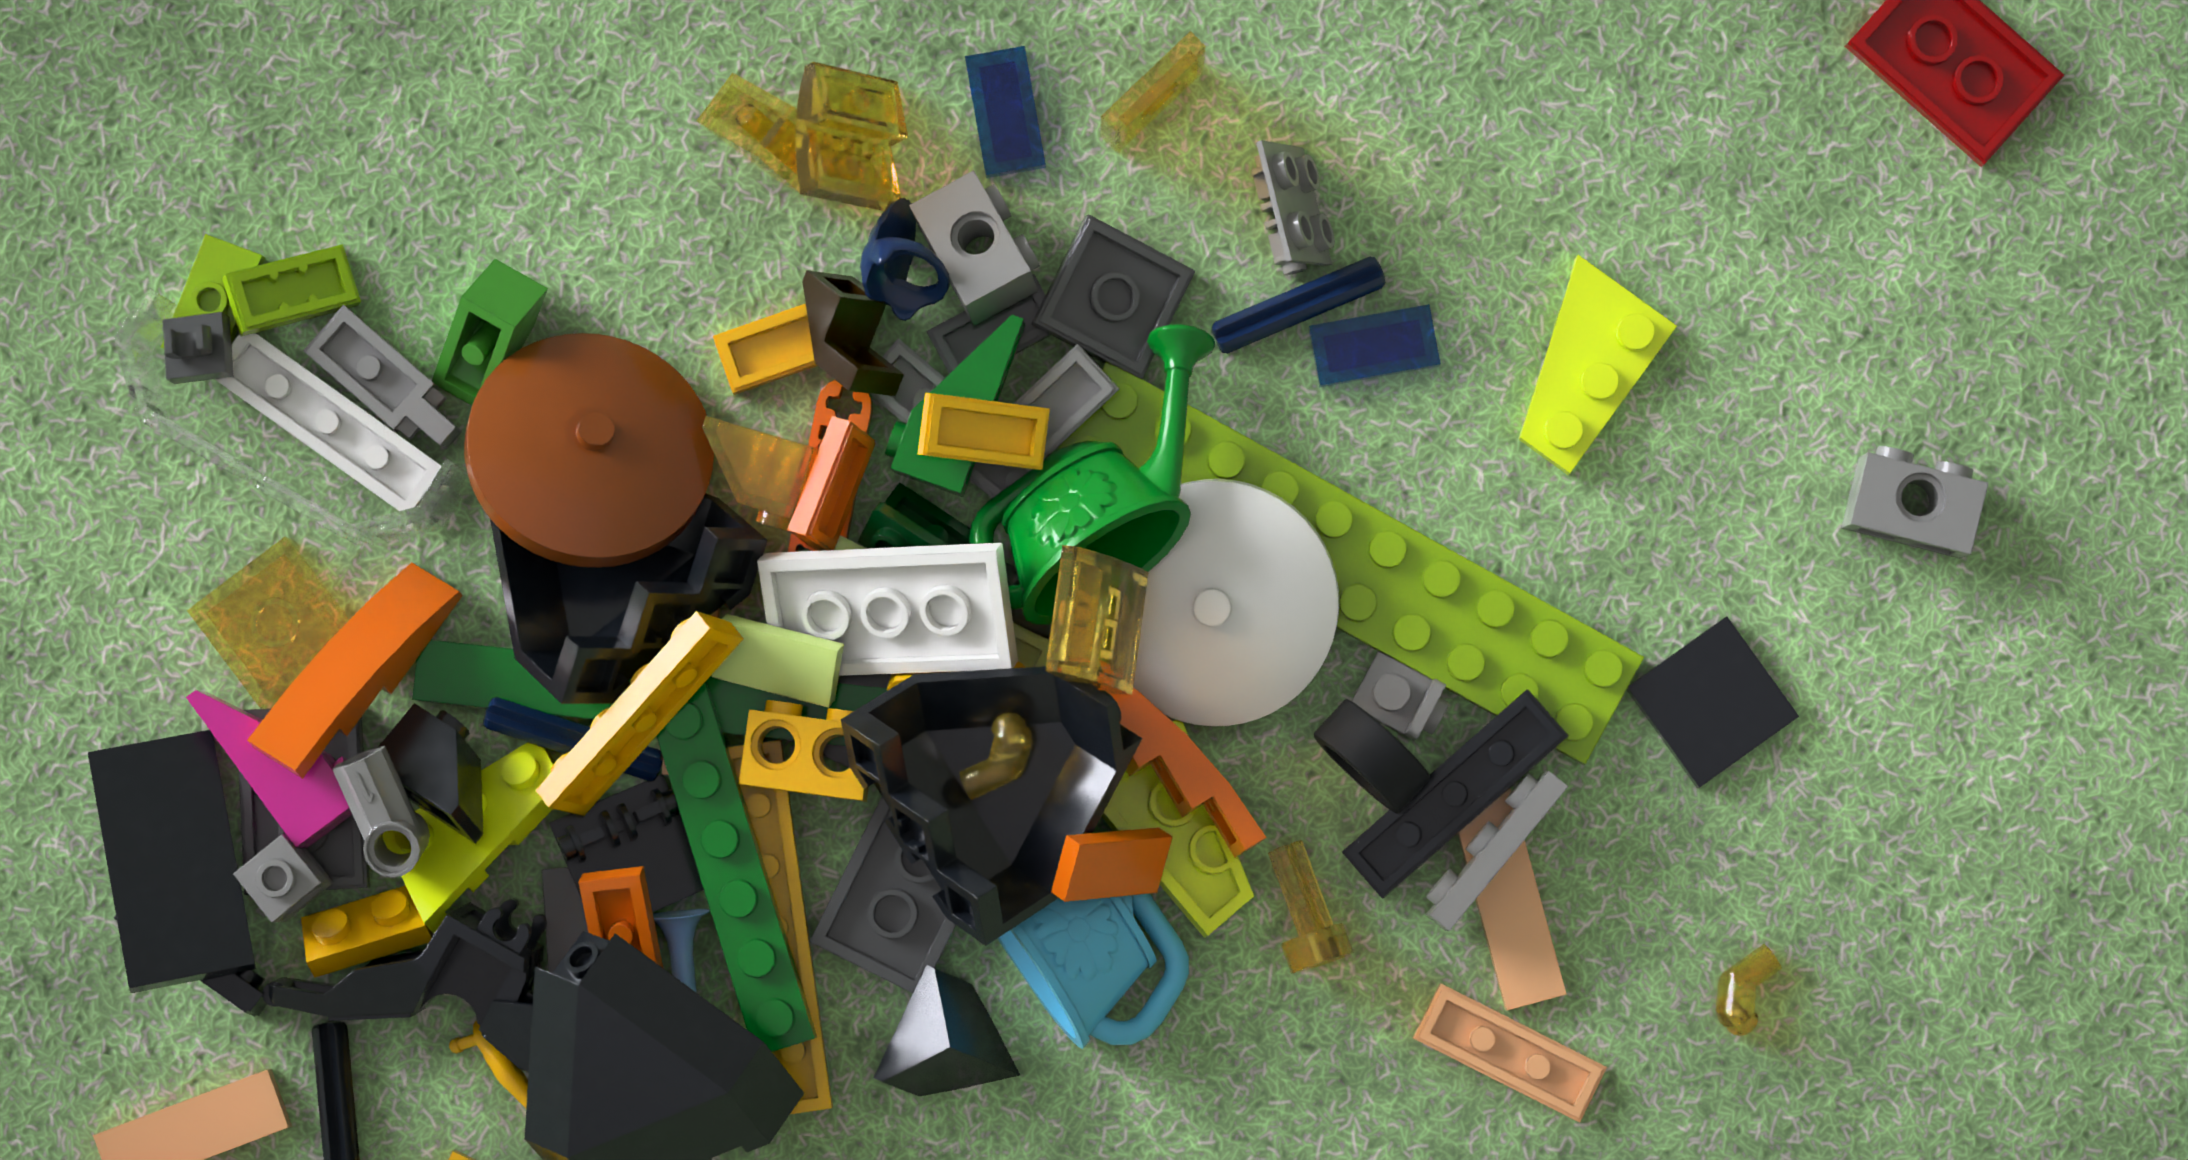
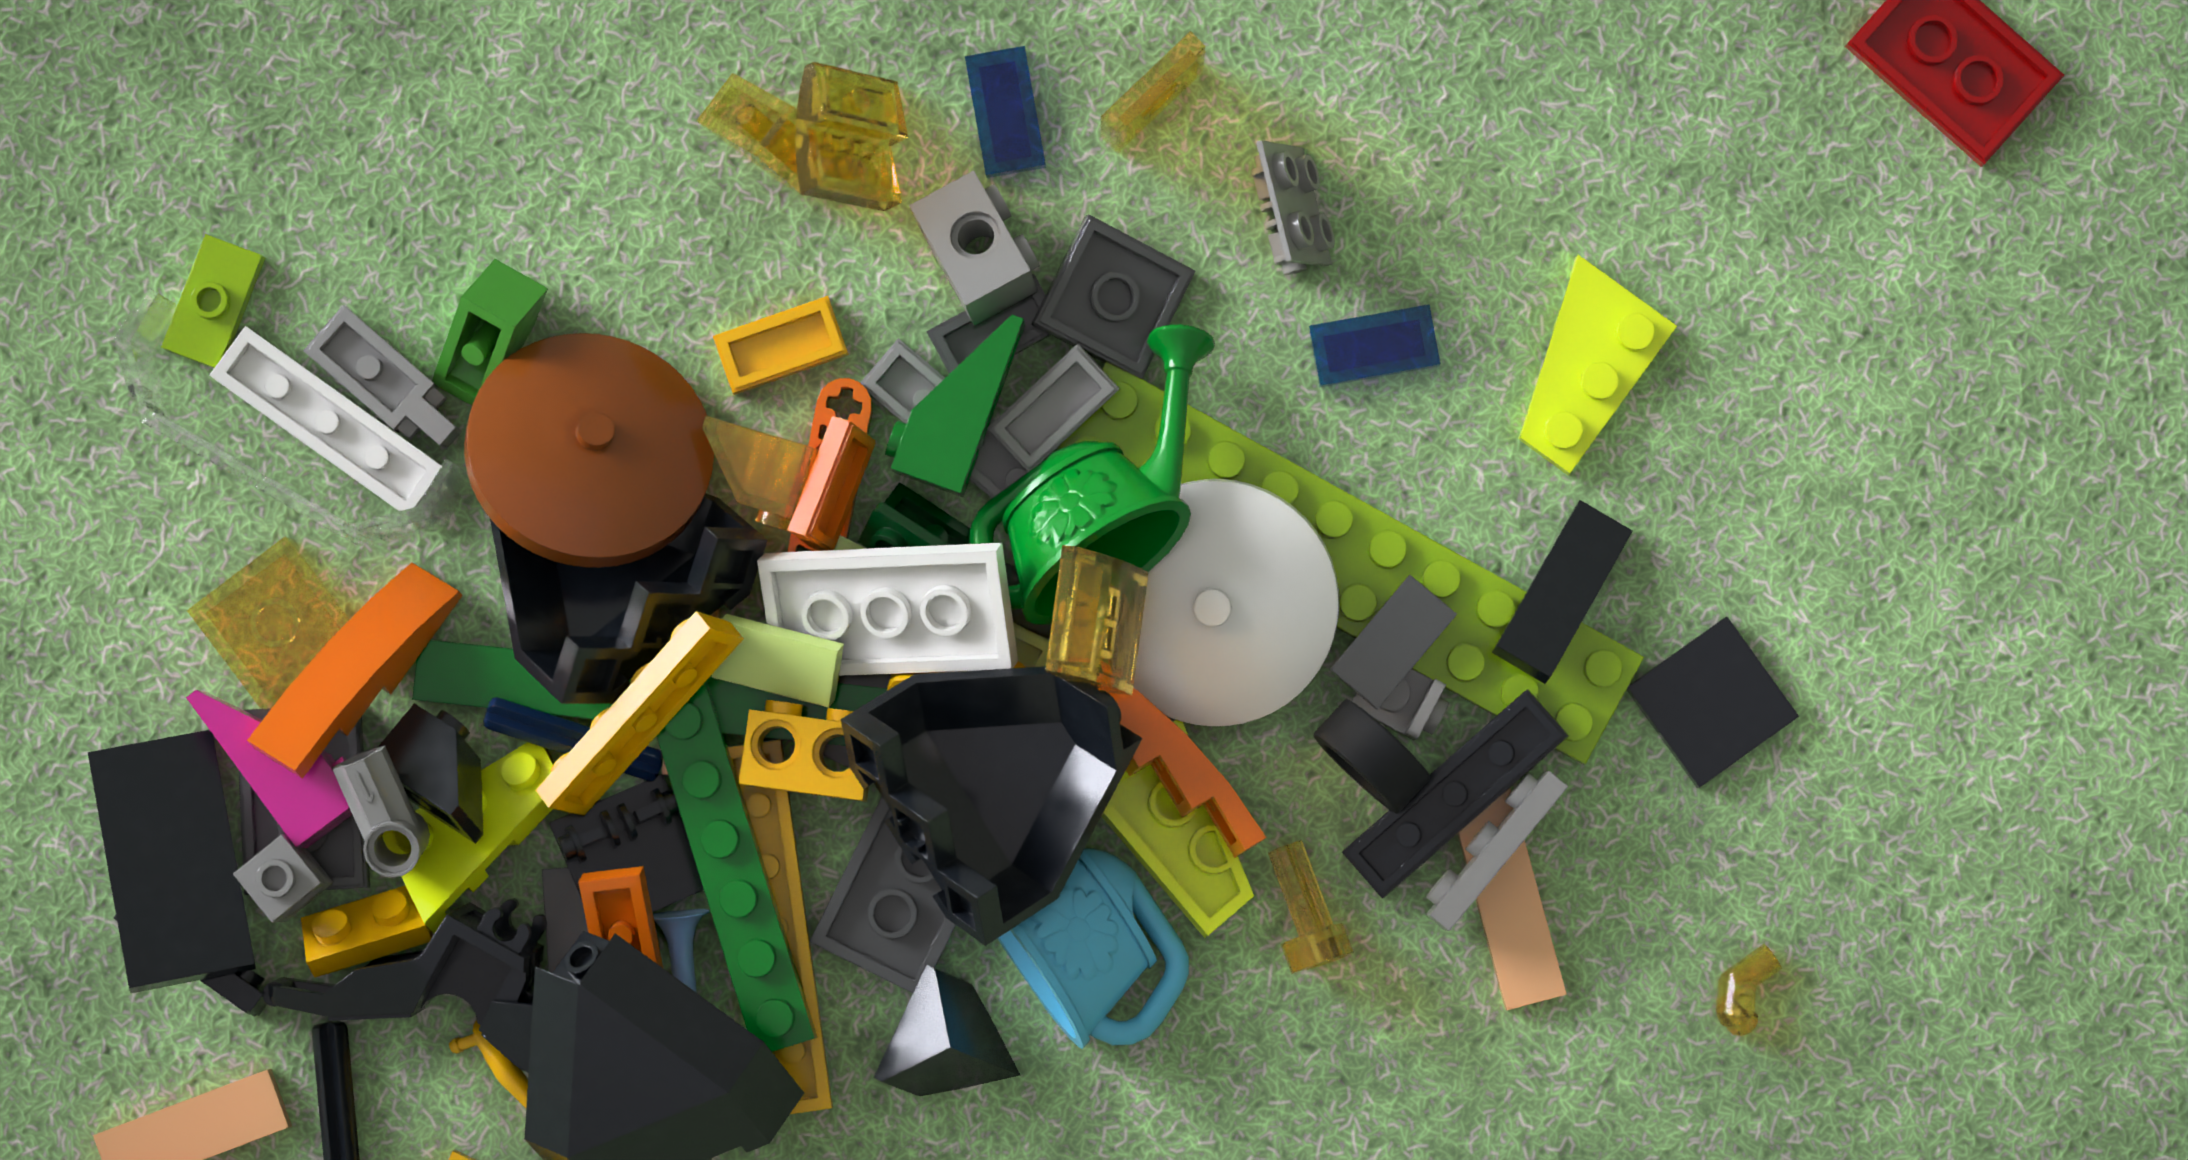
dark grey tile [162,312,234,384] -> none
lime plate [222,244,361,337] -> none
dark brown slope [802,270,904,396] -> none
dark blue piece [860,198,950,321] -> none
yellow tile [917,393,1050,470] -> none
clear yellow arm [959,713,1033,800] -> none
orange tile [1051,827,1172,902] -> none
dark blue axle [1212,256,1386,354] -> none
light nougat tile [1413,983,1607,1123] -> none
light grey brick [1841,446,1989,559] -> none
none -> dark grey tile [1330,575,1457,710]
none -> black tile [1492,500,1633,684]

